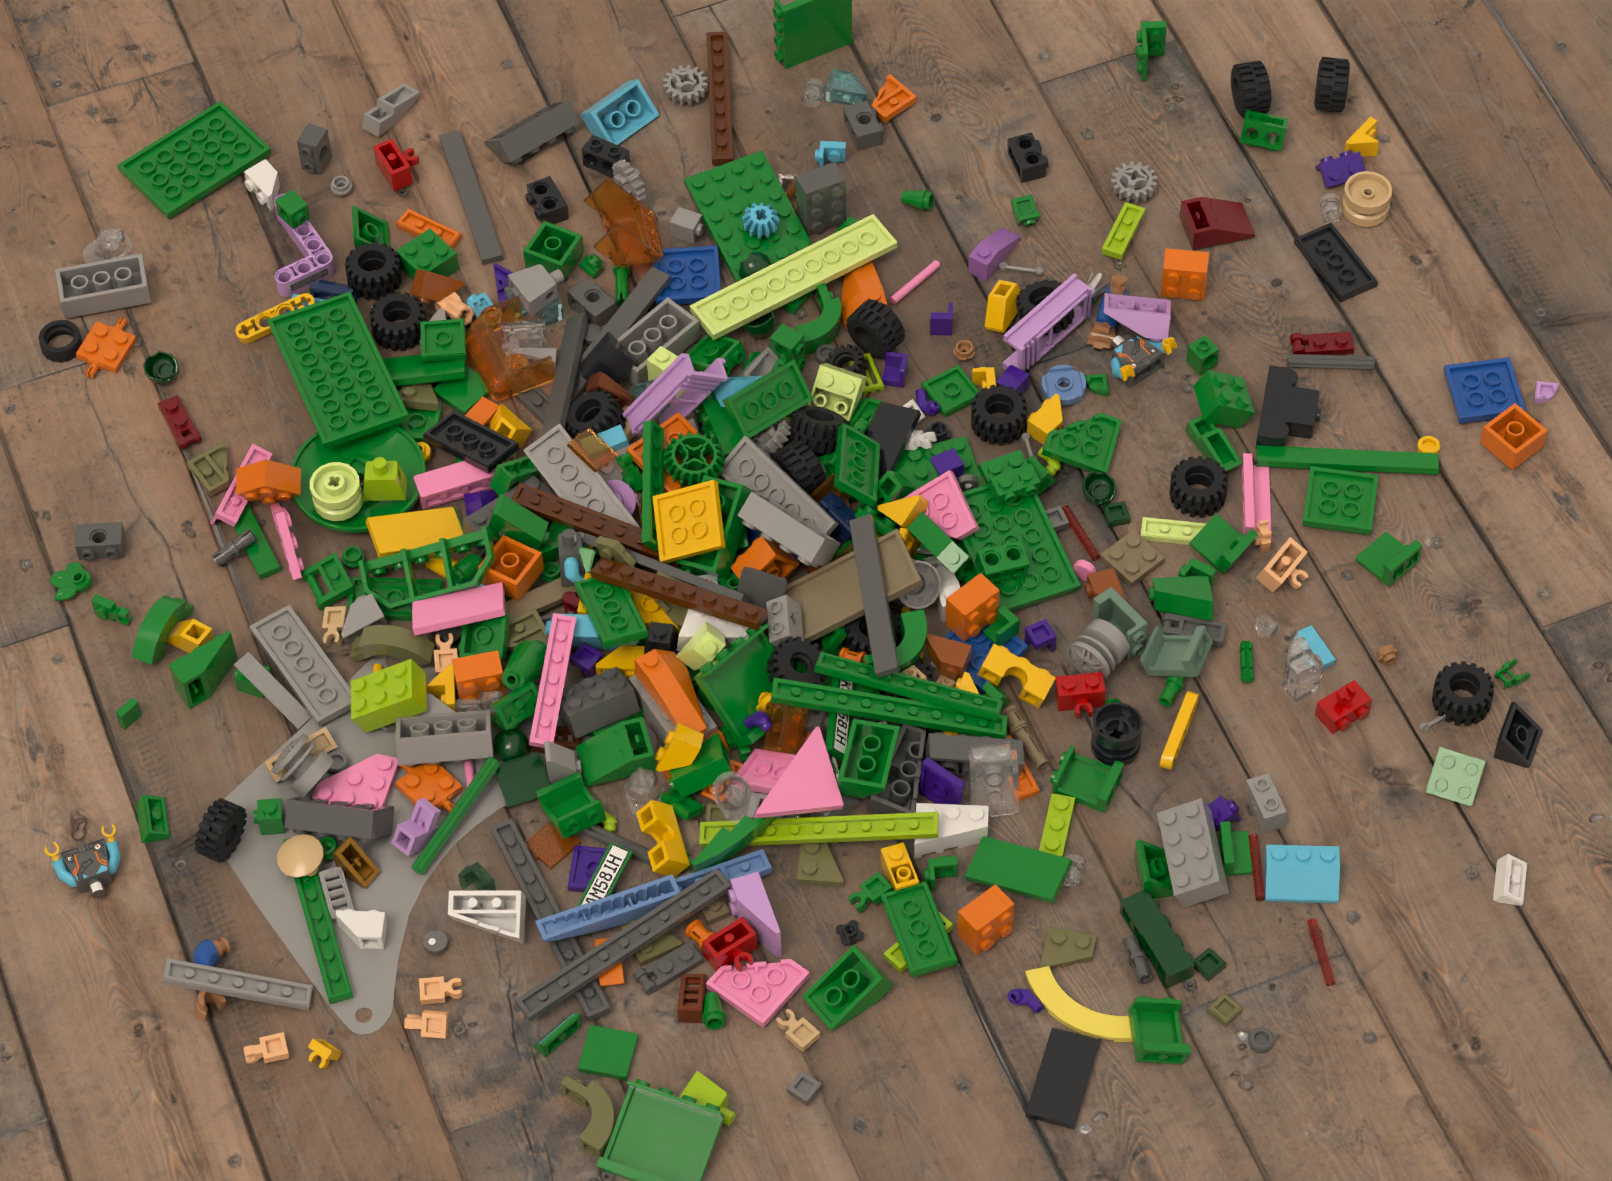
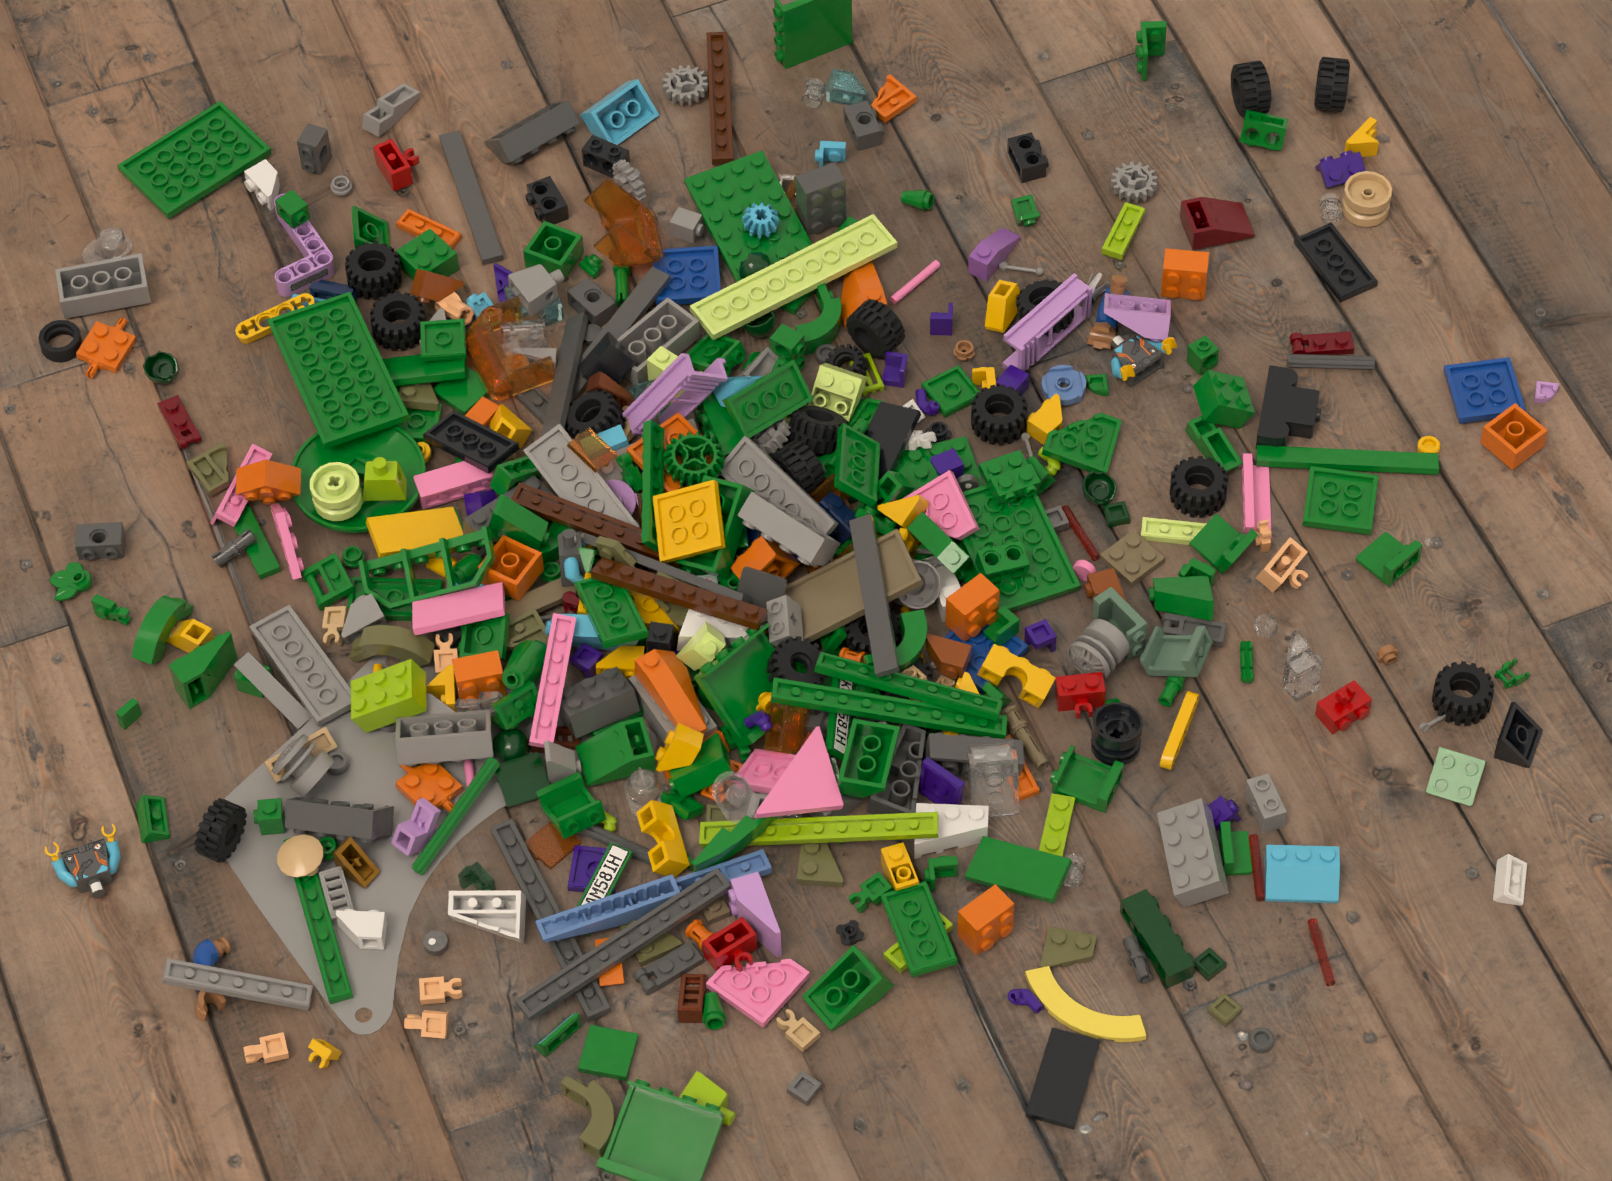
bright pink plate [312,754,400,809] -> none
green panel [1128,996,1191,1065] -> none
green slope [1134,839,1174,898] -> none
medium azure tile [1291,625,1336,673] -> none

